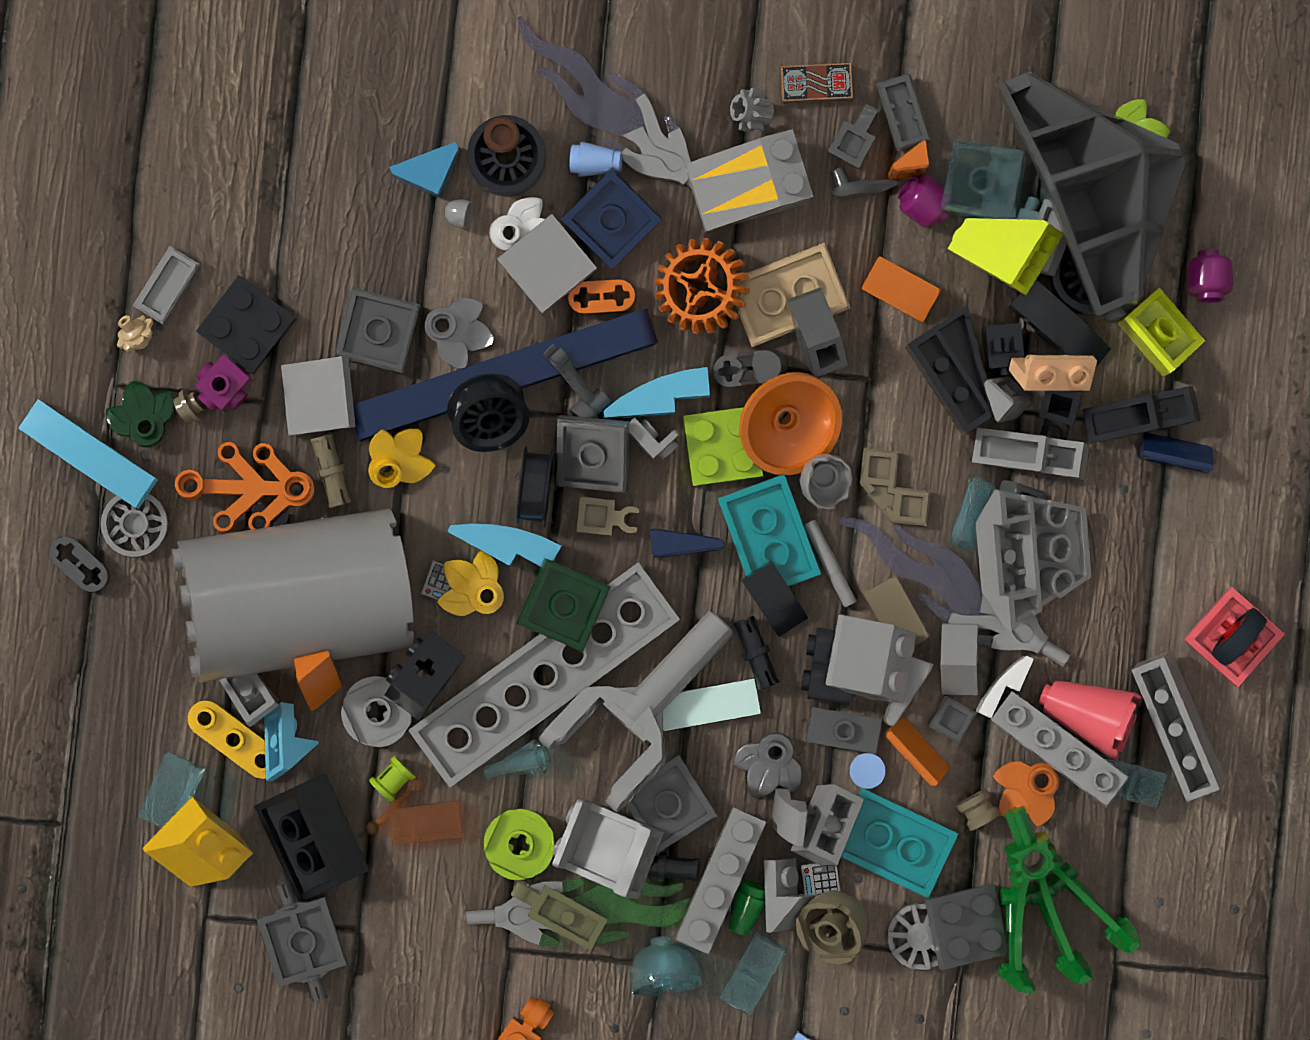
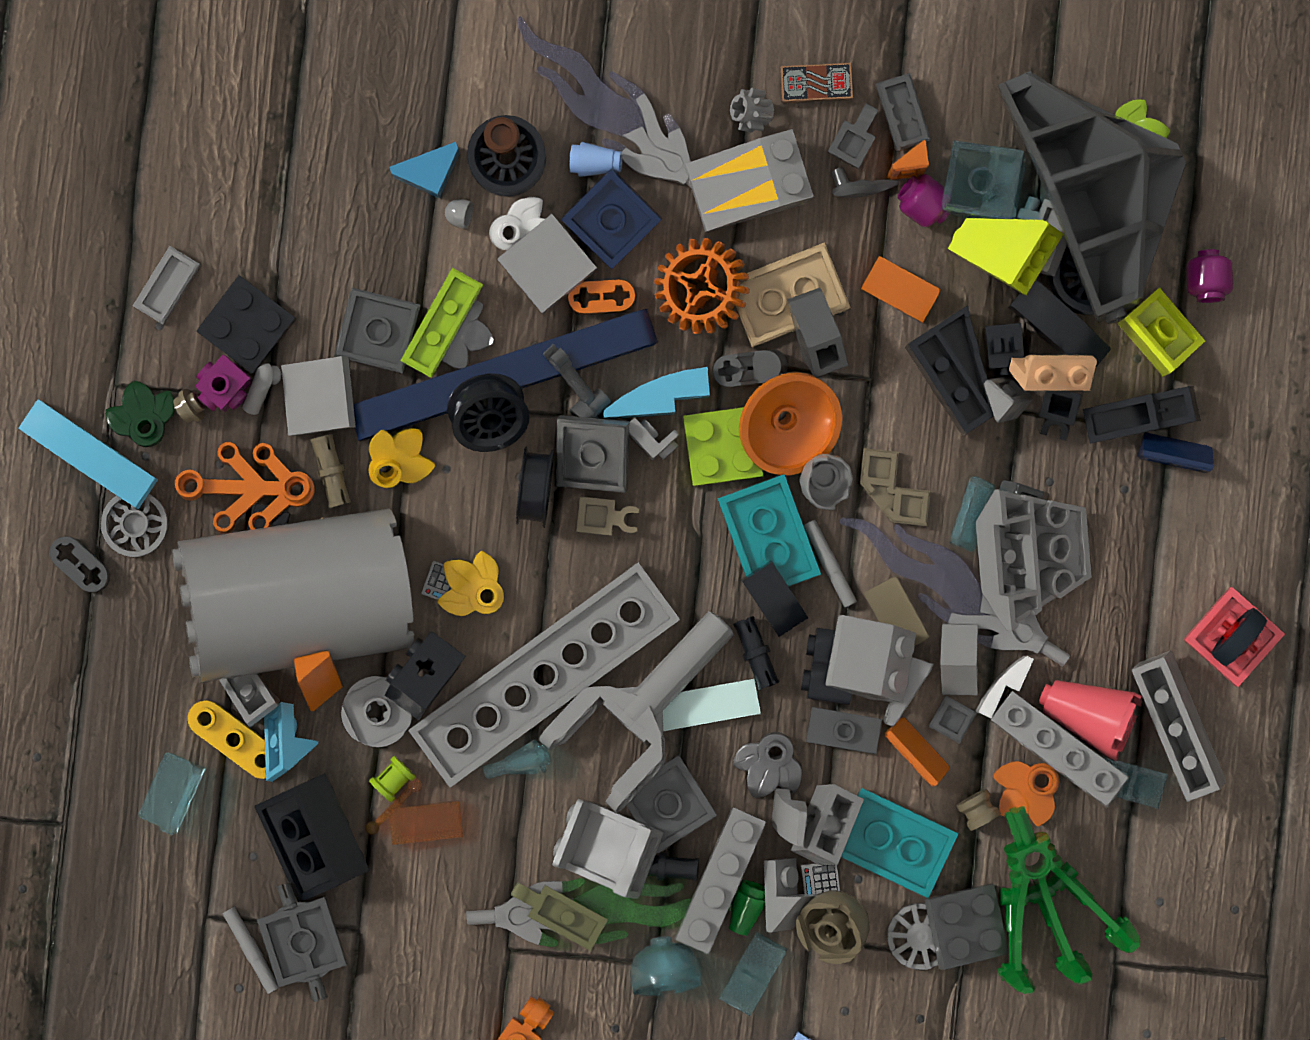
tan plant [117,315,154,352] -> none
yellow slope [142,797,253,887] -> none
medium azure slope [447,524,563,567] -> none
lime plate [484,808,555,880] -> none
dark green plate [516,558,611,652] -> none
dark blue slope [650,528,724,558] -> none
light blue tile [849,753,885,789] -> none
light grey slope [972,427,1090,480] -> none
none -> light grey piece [222,906,279,994]
none -> light grey arm [242,363,281,415]
none -> lime tile [400,267,484,378]

